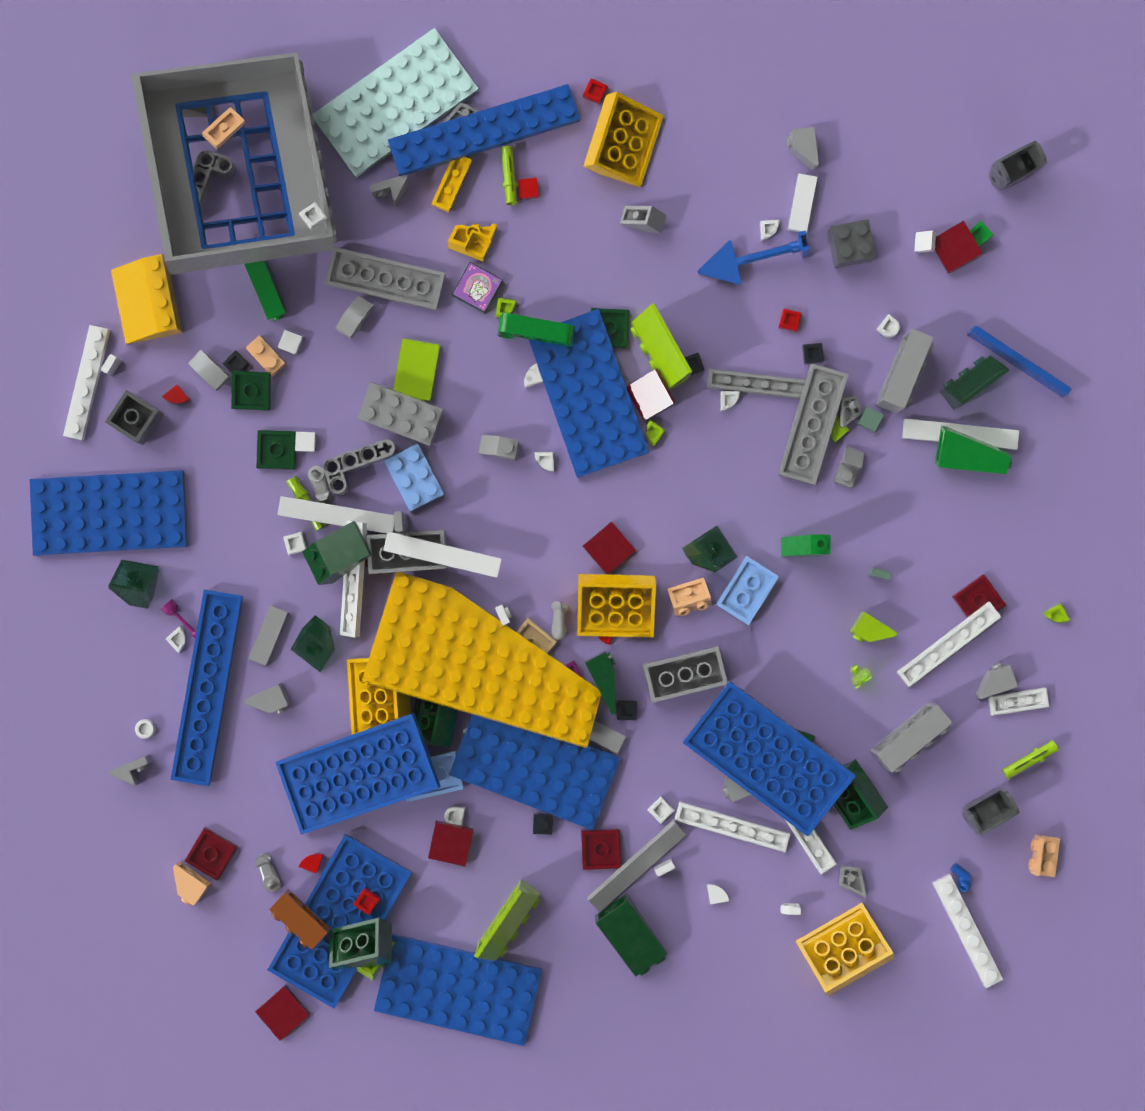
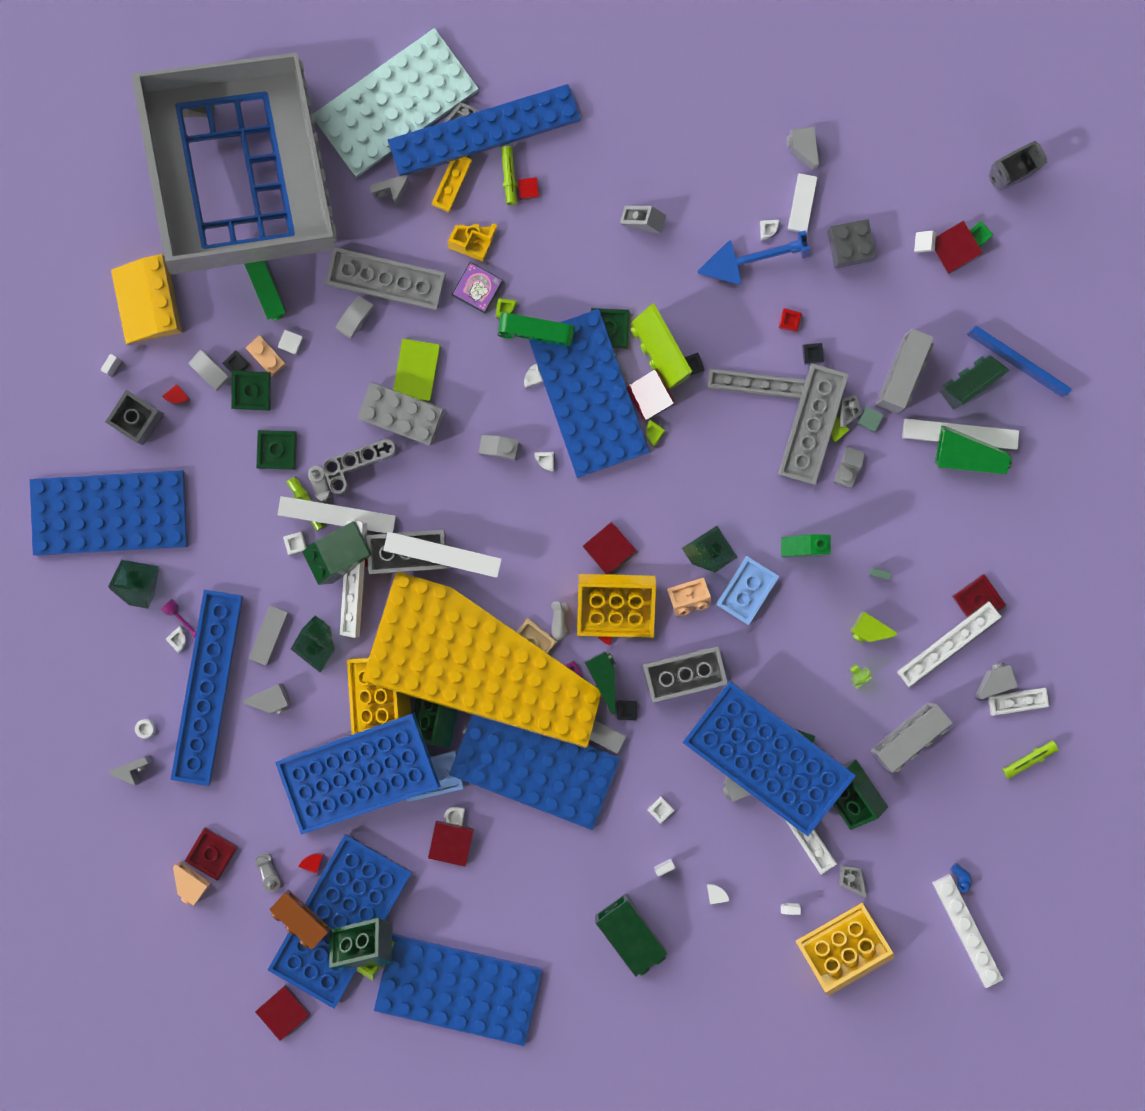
white plate [63,325,110,441] -> none
light grey beam [193,150,236,212] -> none
light nougat plate [202,107,245,149] -> none
white tile [295,432,316,452] -> none
white tile [299,202,327,231] -> none
red tile [353,888,381,915] -> none
light blue plate [384,444,445,512] -> none
light grey tile [394,511,409,533] -> none
lime slope [474,879,541,961] -> none
white plate [495,605,512,625] -> none
black plate [533,814,553,835] -> none
dark red tile [581,829,621,870] -> none
red tile [583,78,608,105] -> none
yellow slope [583,92,664,187] -> none
light grey tile [587,820,686,912] -> none
white tile [674,801,791,853] -> none
white tile [720,391,740,411] -> none
white tile [876,314,900,338] -> none
dark grey piece [962,789,1020,836] -> none
light nougat bracket [1028,834,1060,877] -> none
lime tile [1042,603,1070,623] -> none

